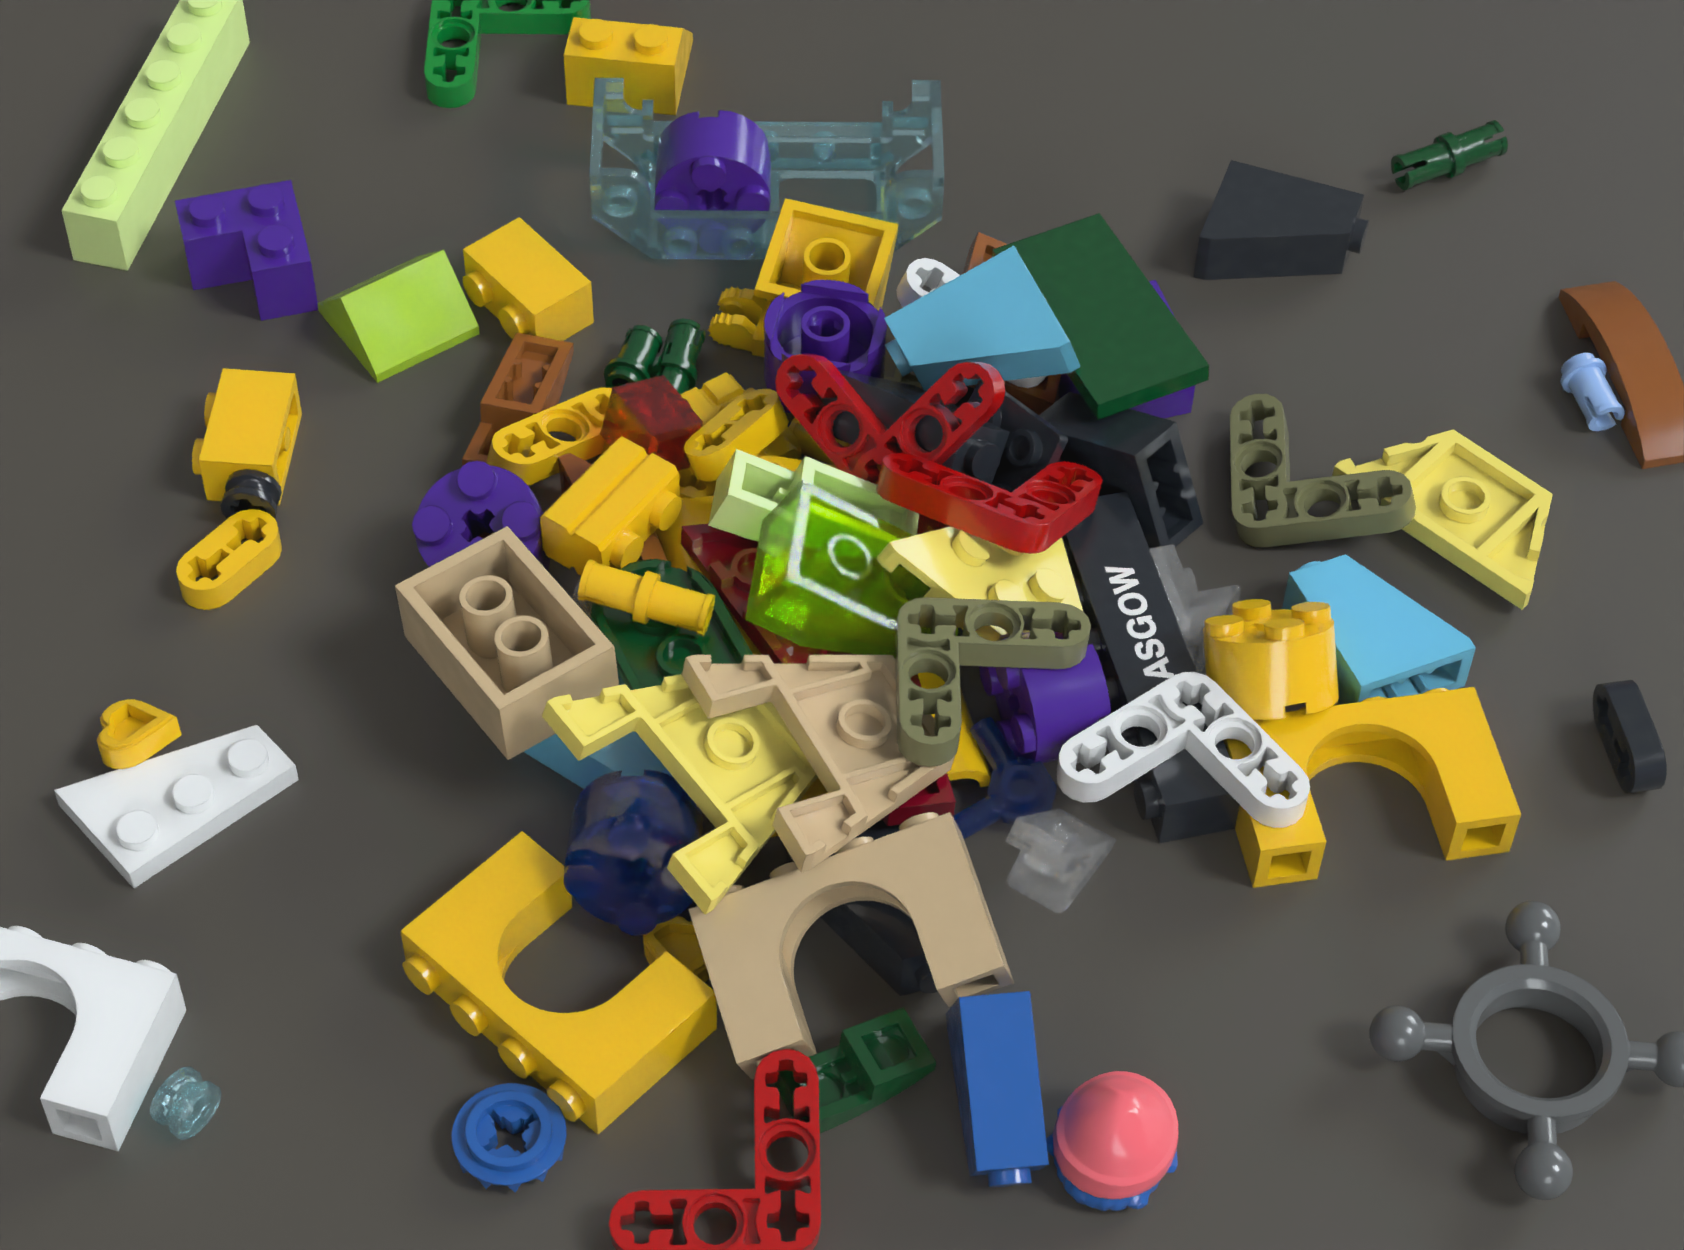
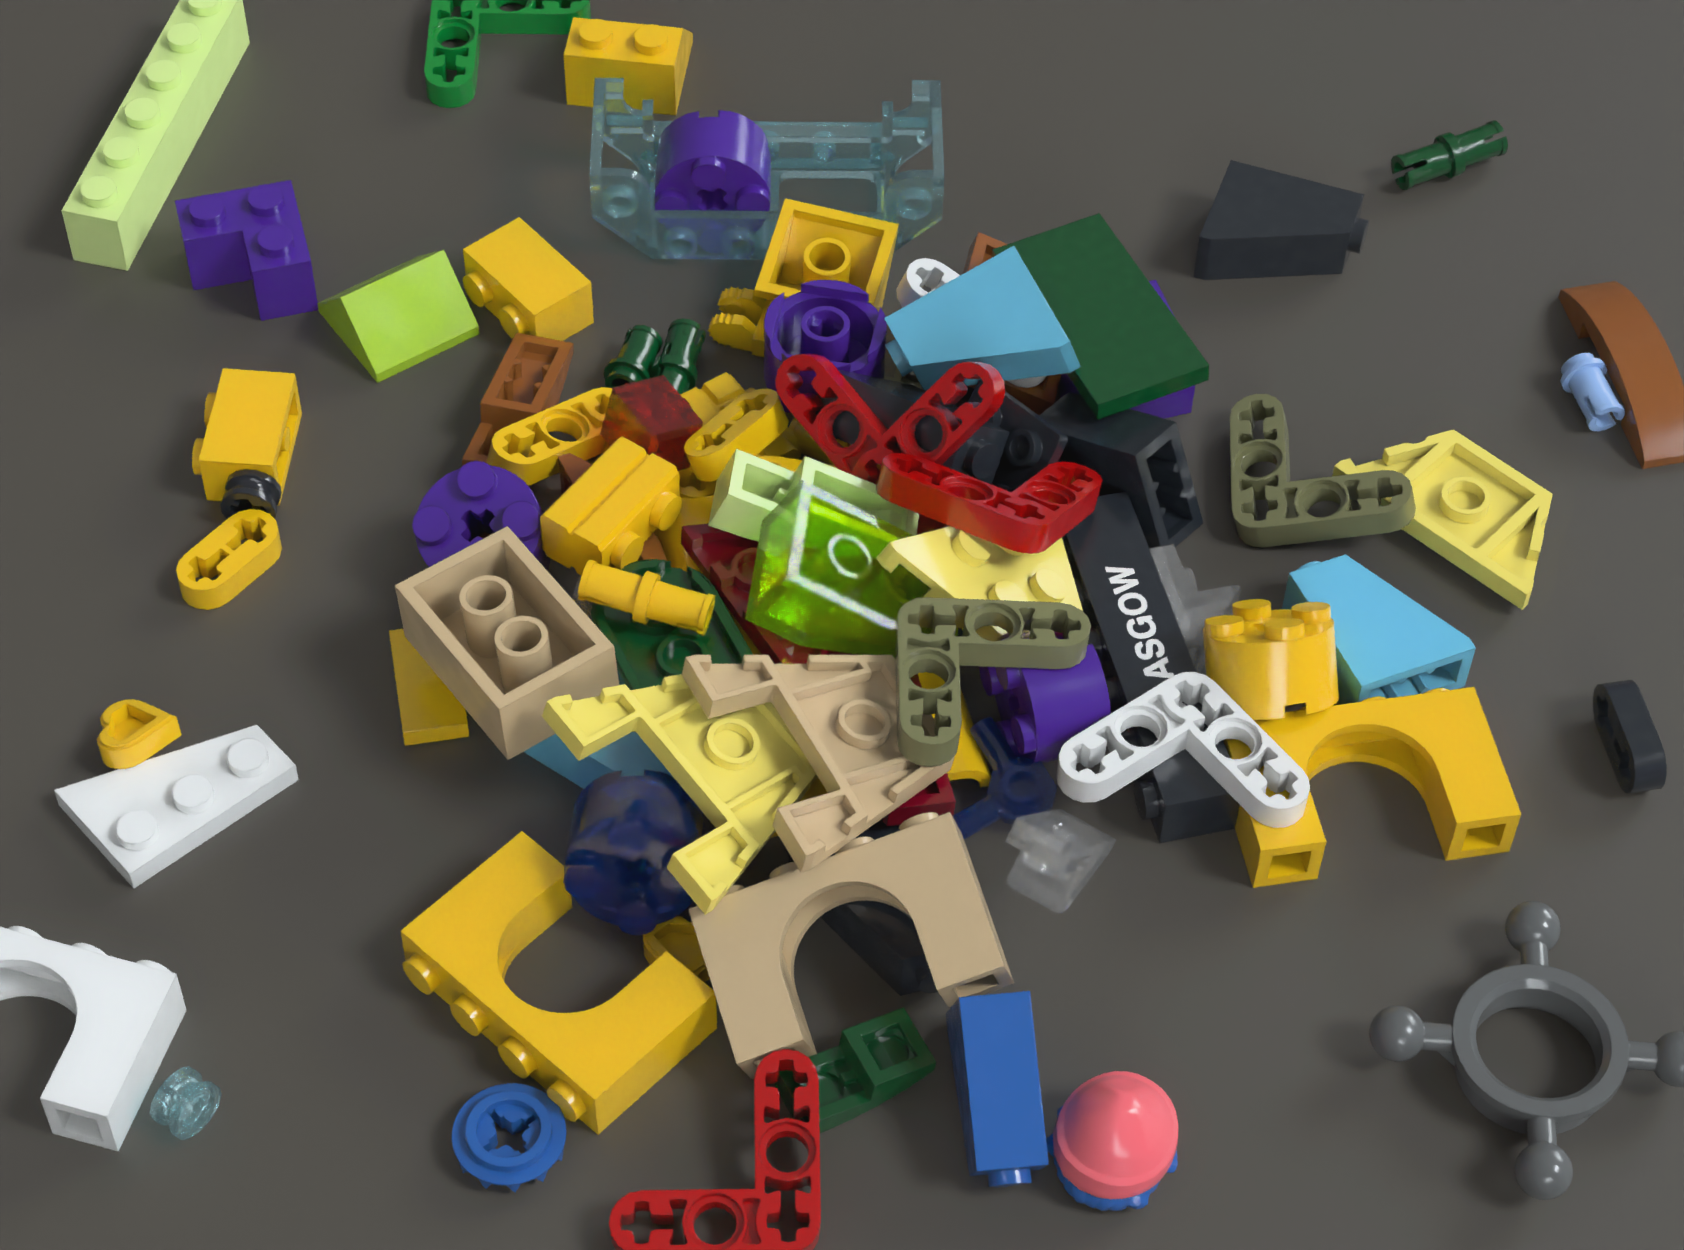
none -> yellow tile [389,629,470,746]

